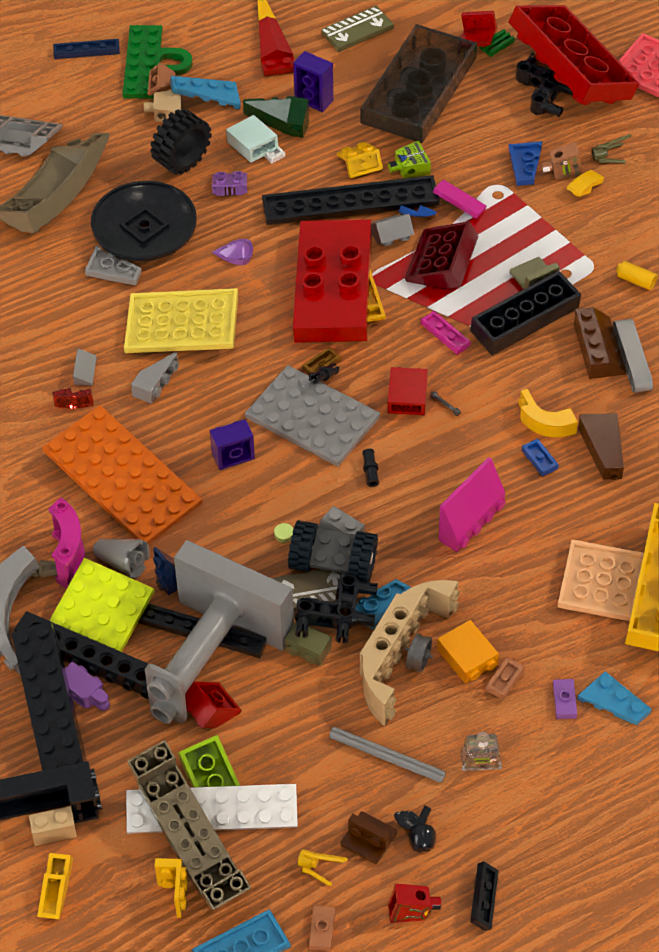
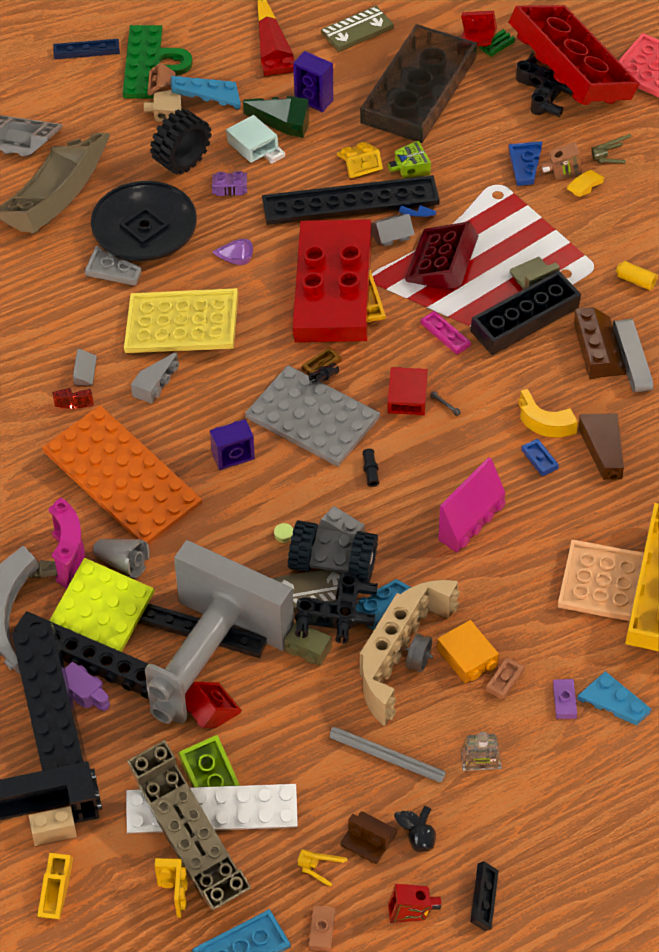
dark blue slope [153,547,178,596] -> none
dark pink tile [433,179,487,219] -> none

